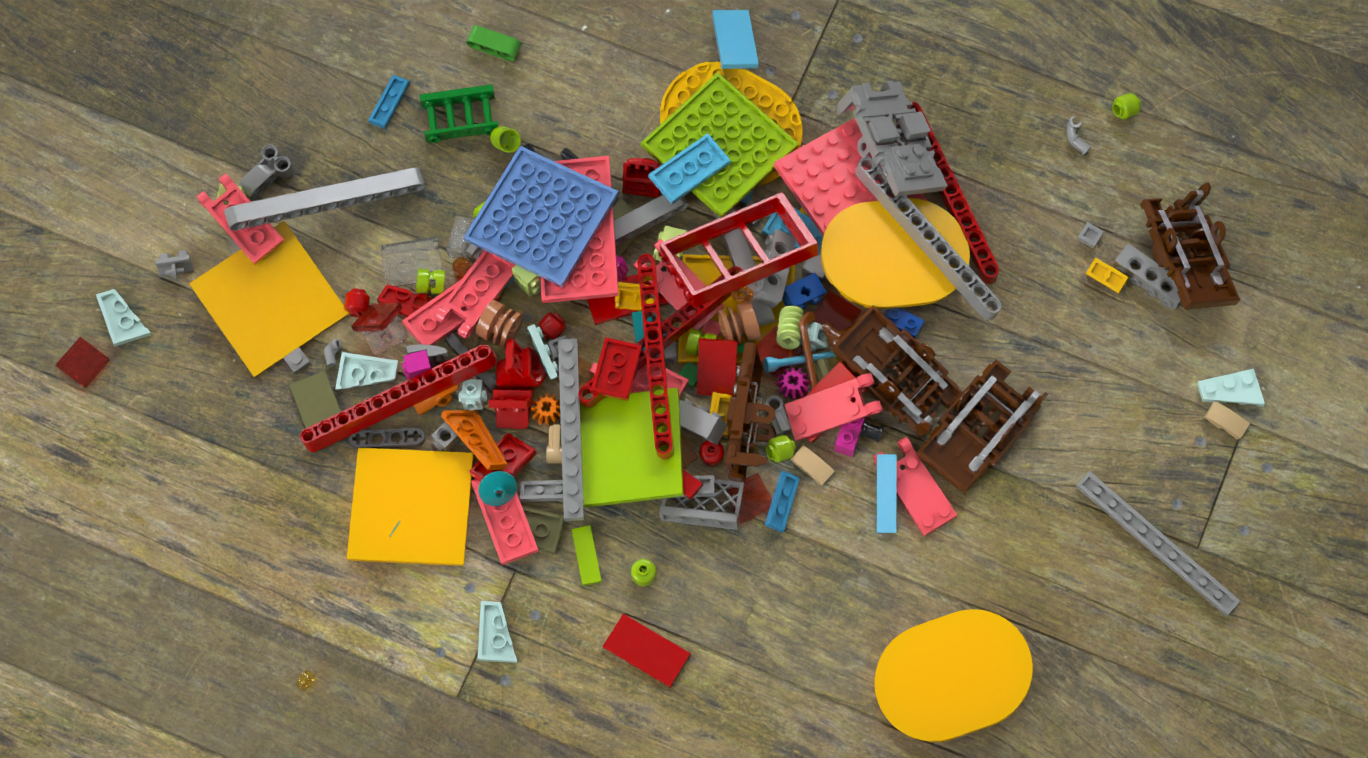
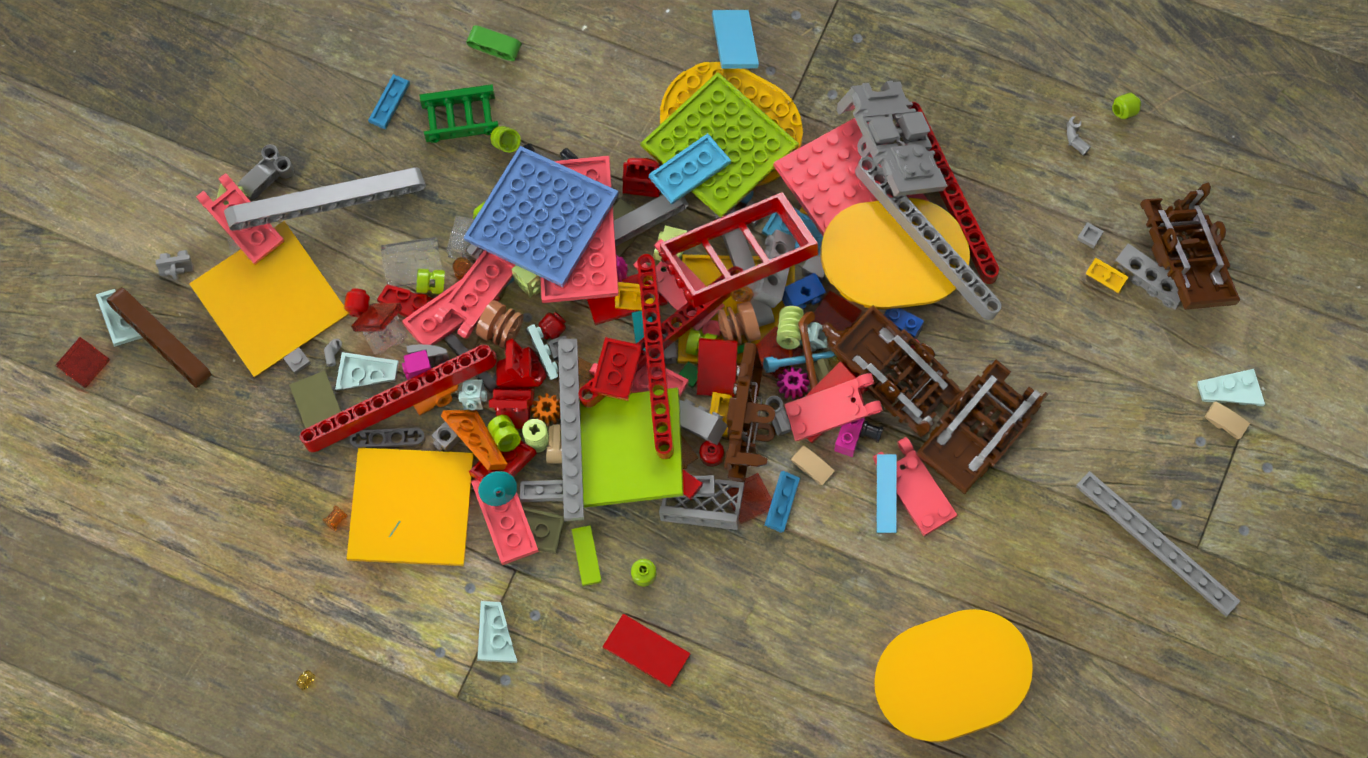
lime head [766,435,796,463] -> none
none -> reddish brown beam [106,287,212,388]
none -> clear orange bush [322,505,348,531]
none -> lime wheel [488,415,521,452]
none -> yellowish green piece [523,419,549,452]

